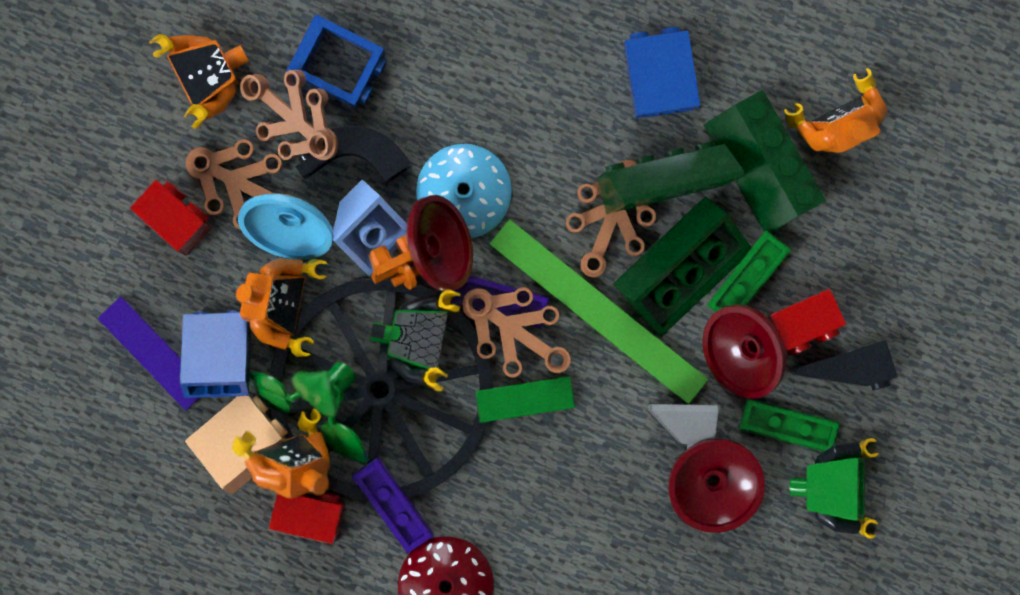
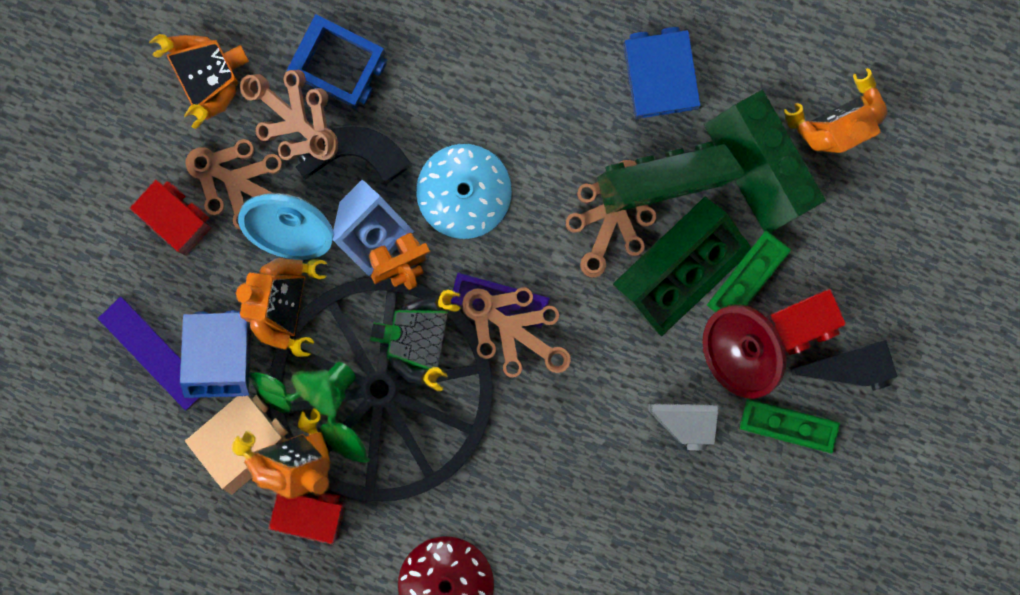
dark purple tile [352,457,434,554] -> none
dark red dish [406,195,473,291] -> none
green tile [474,376,575,423] -> none
bright green tile [489,219,708,404] -> none
dark red dish [668,439,765,533] -> none
green torso [789,438,879,539] -> none

